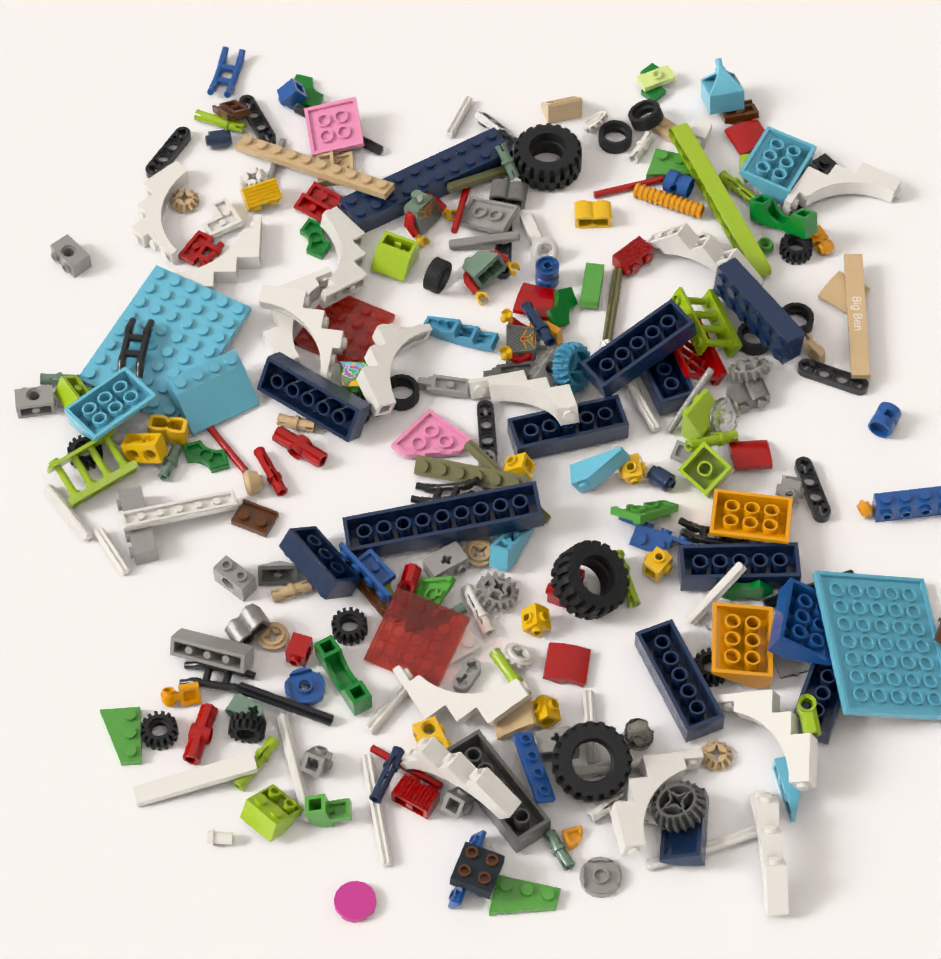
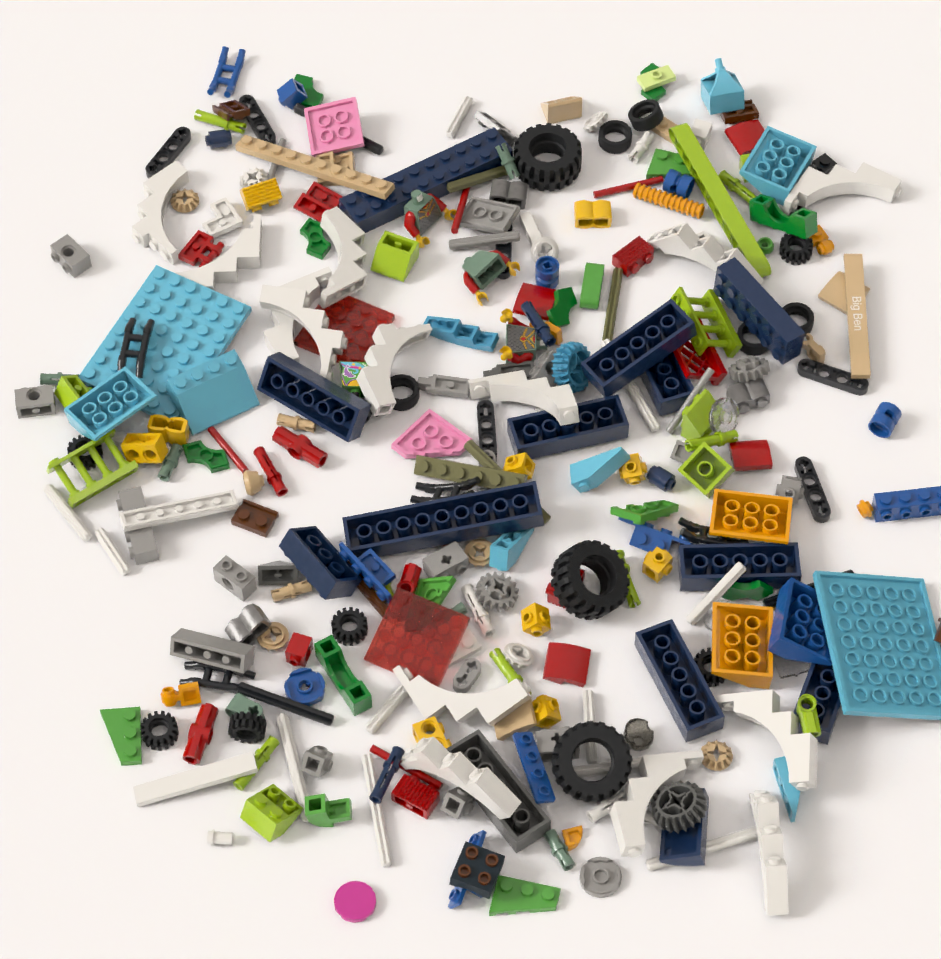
black tyre [423,257,452,294] -> none

